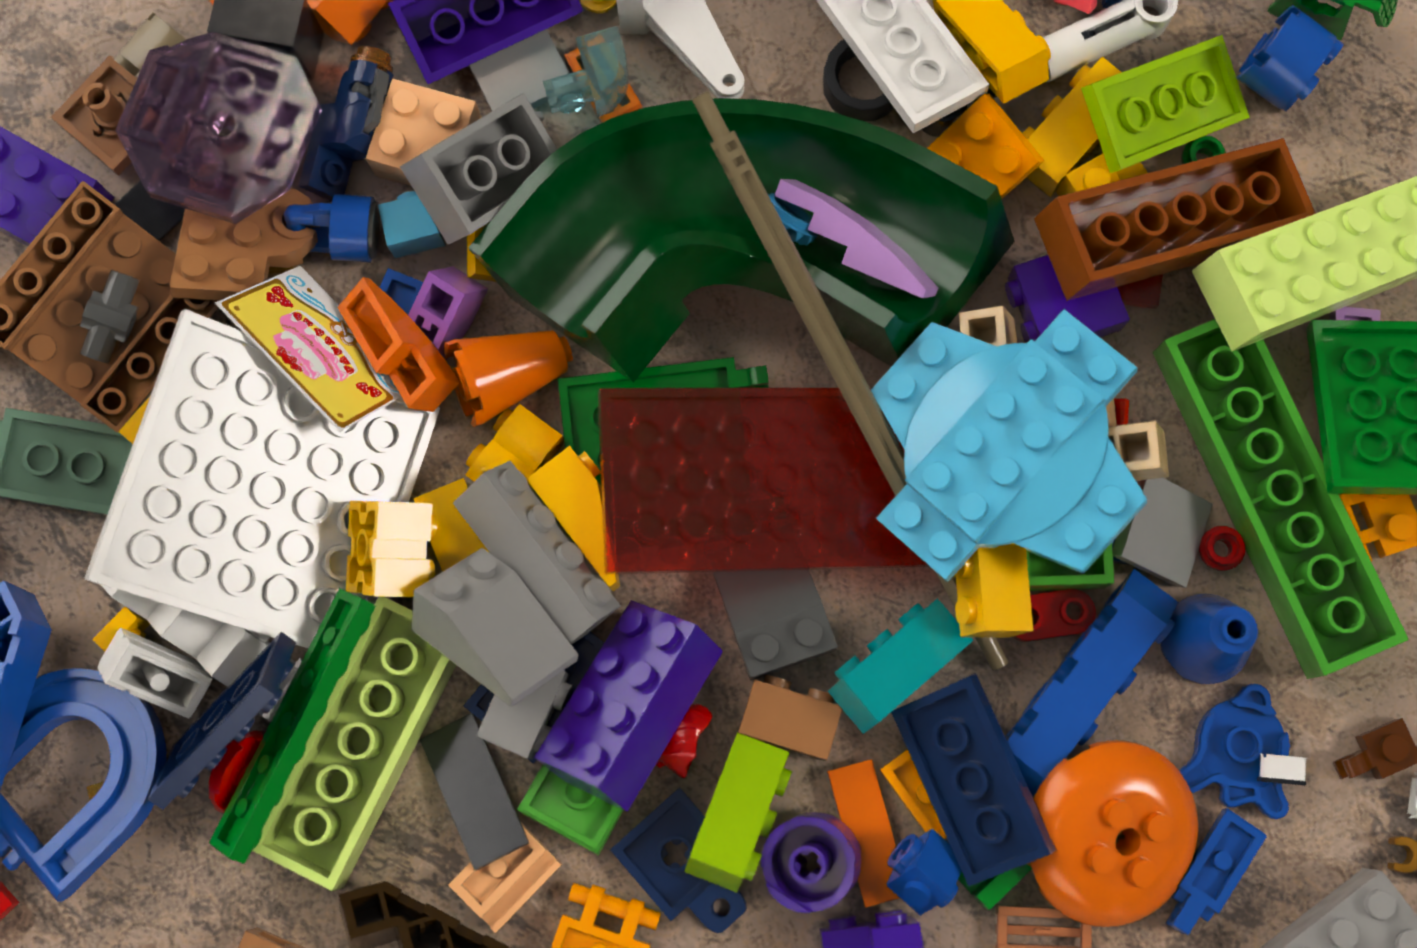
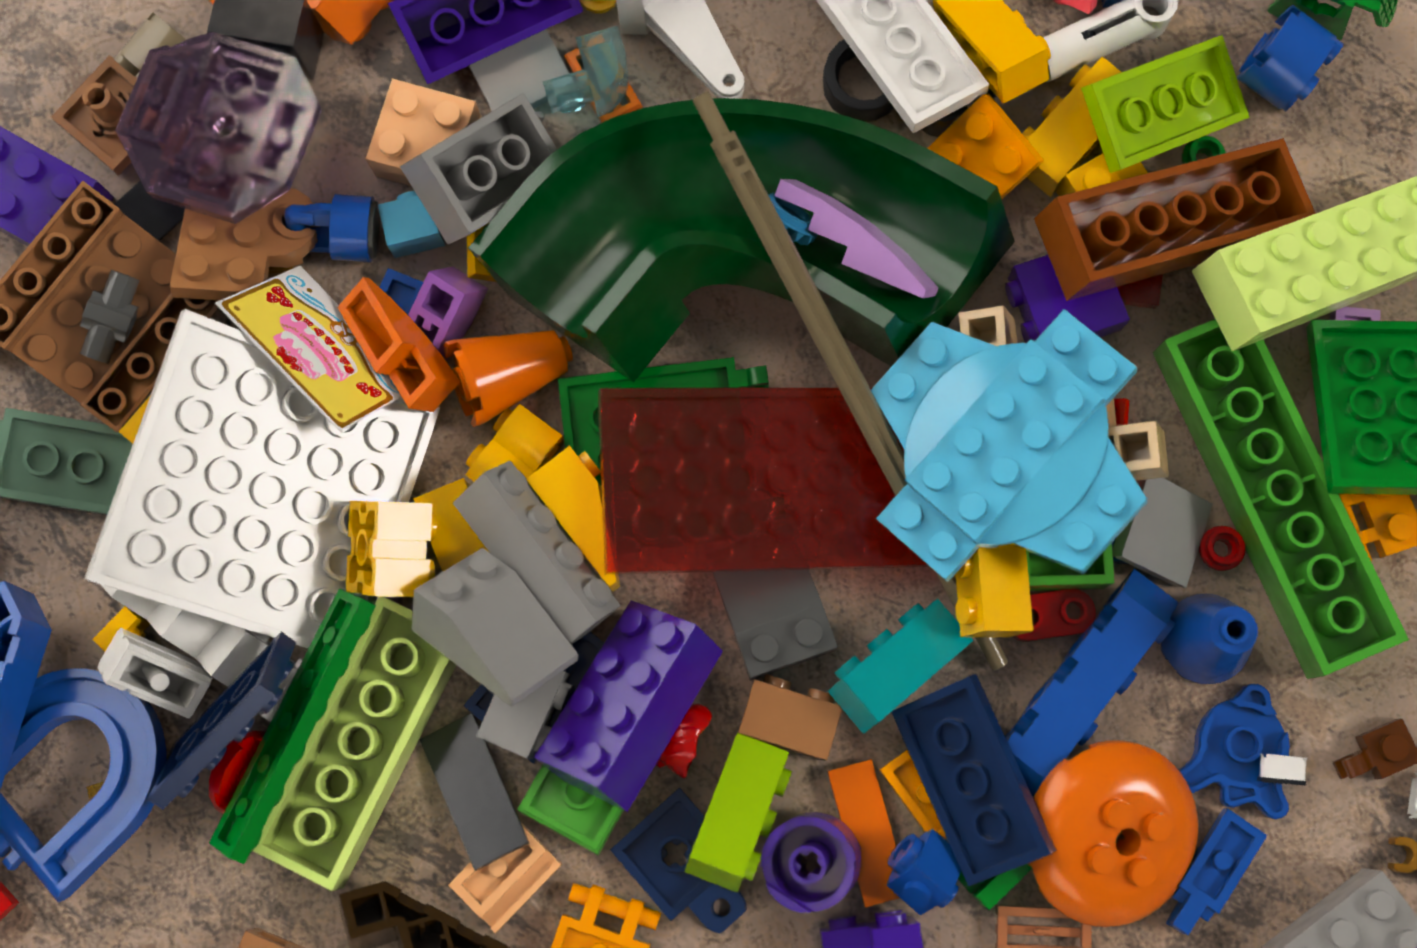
dark blue plate [298,46,394,202] -> none

